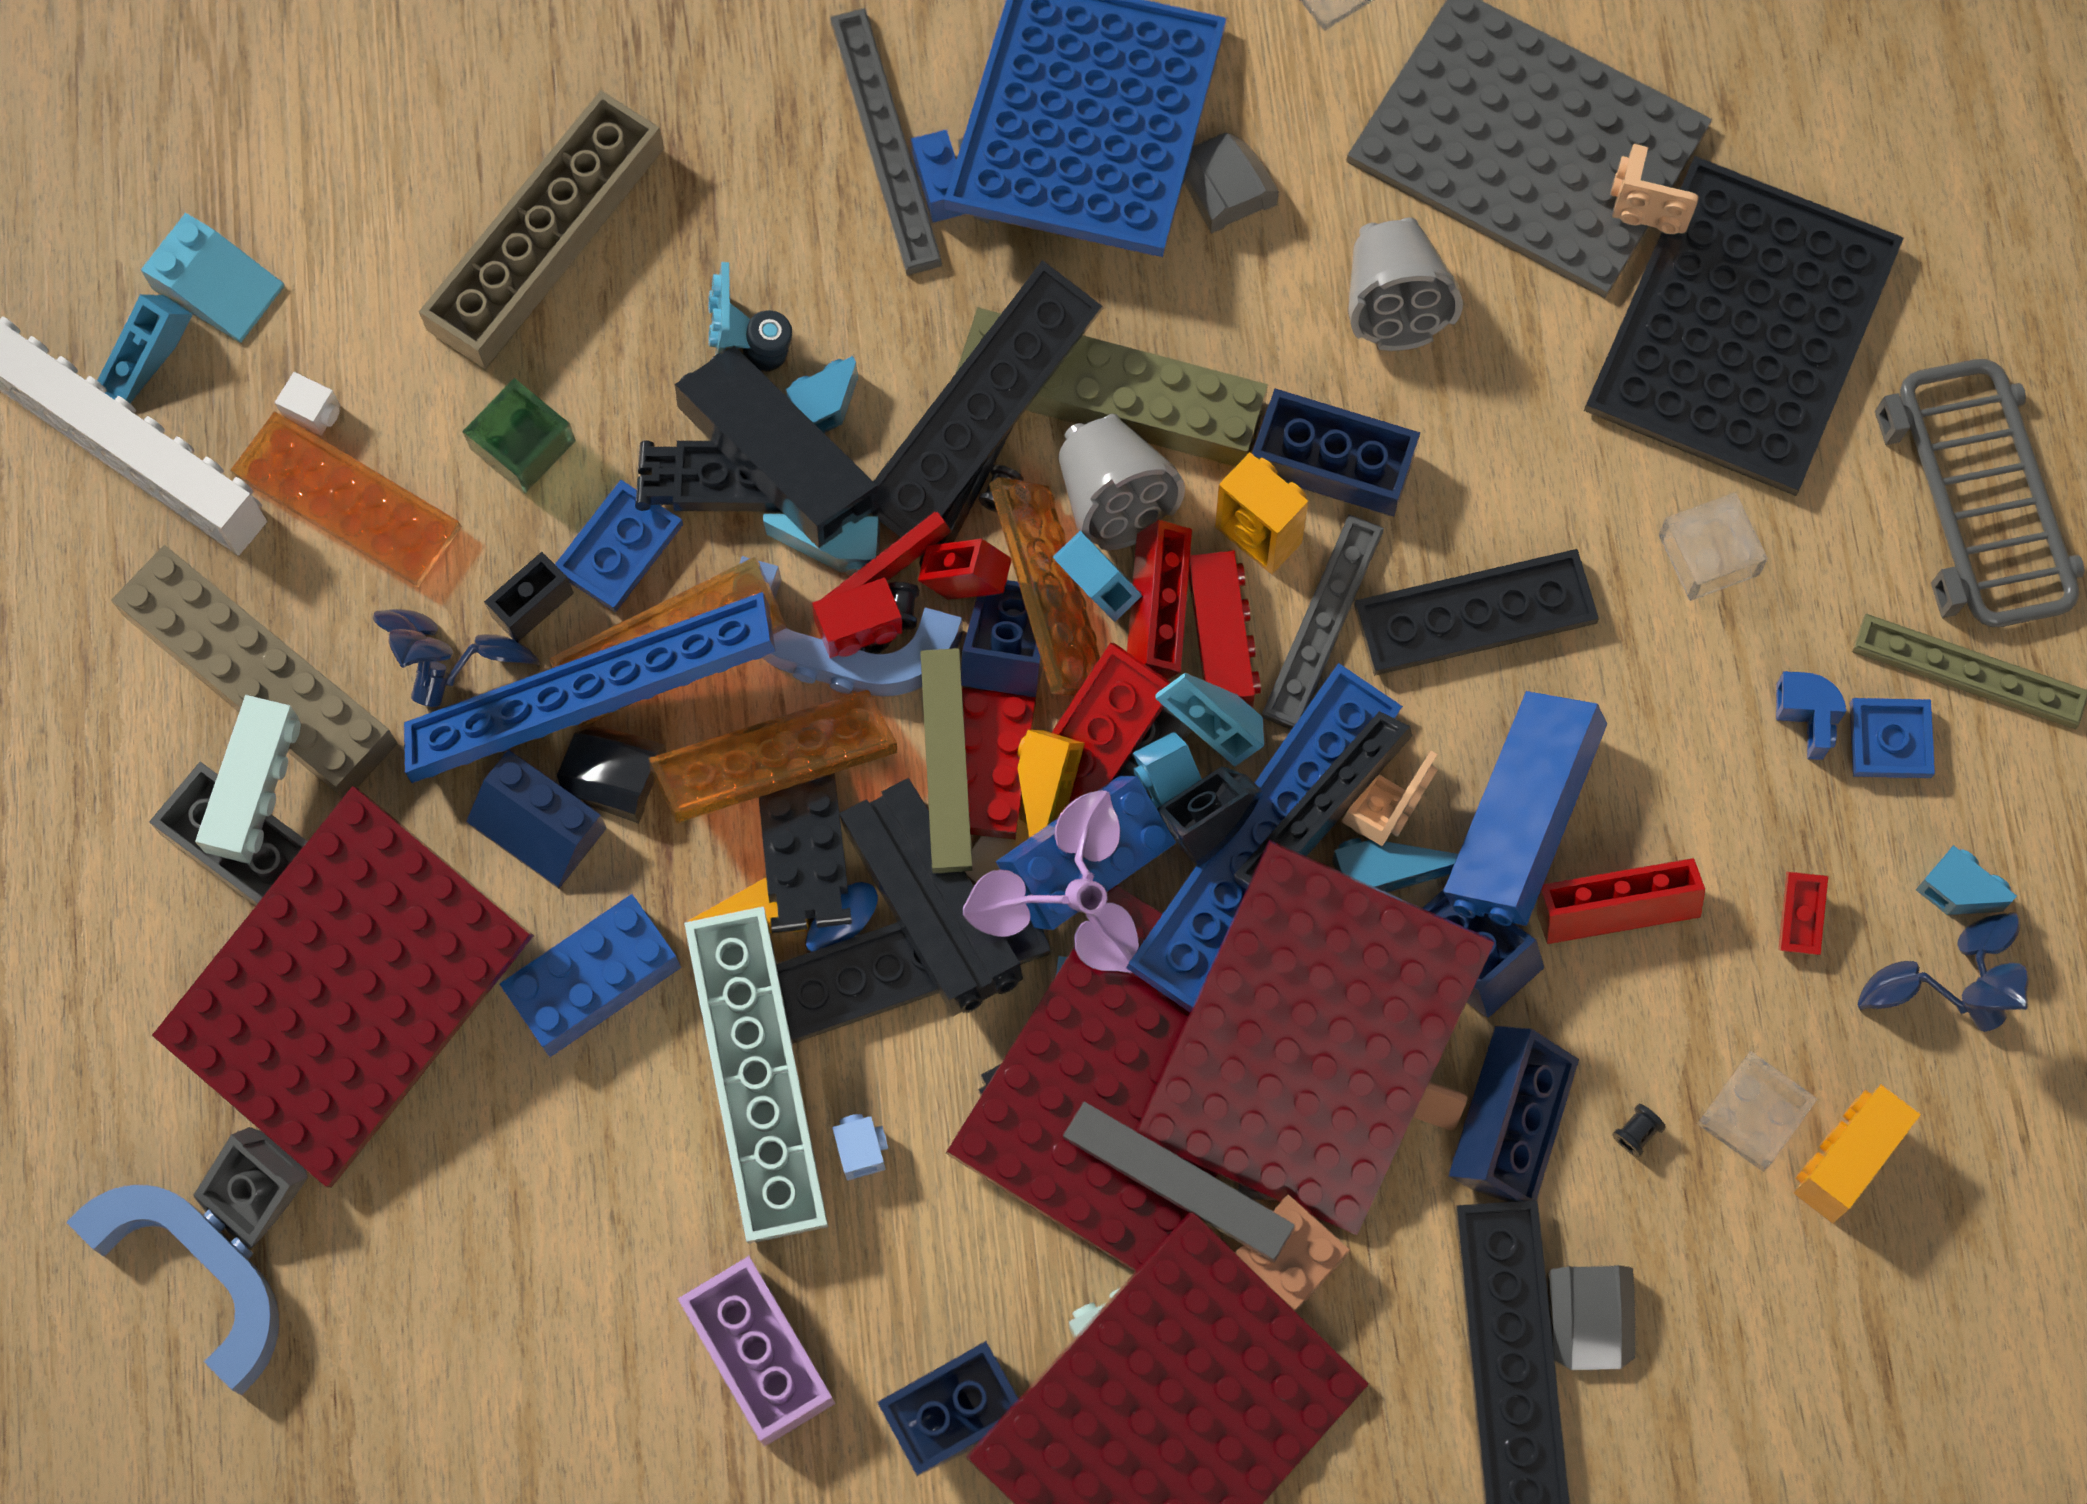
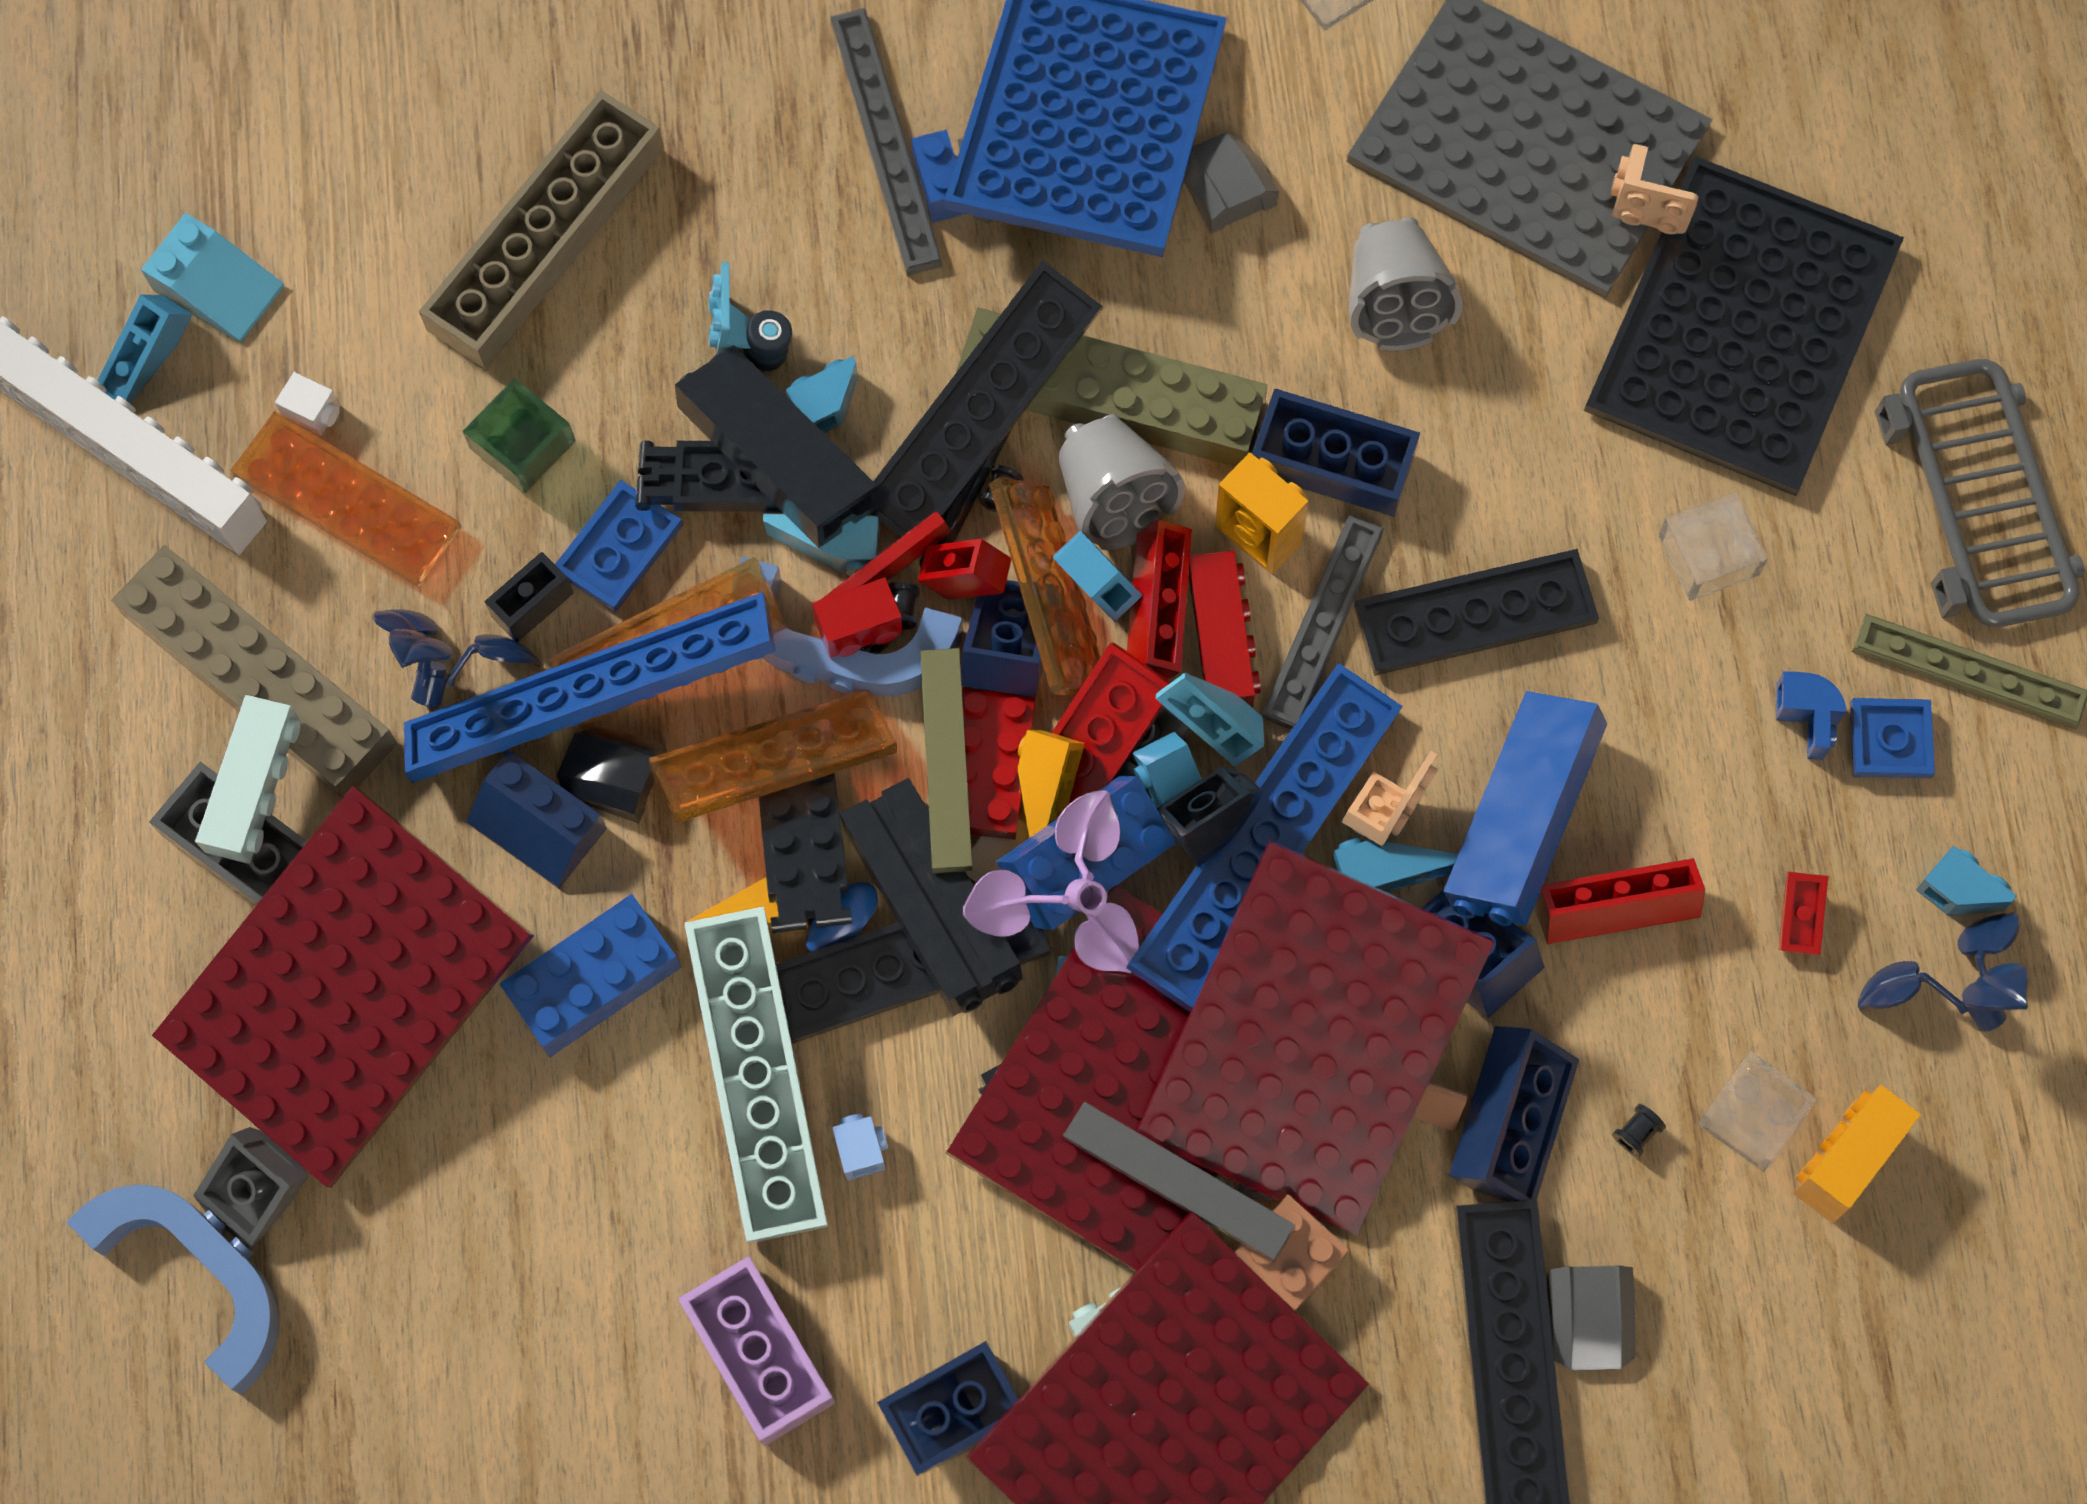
black plate [1234,711,1413,890] -> none

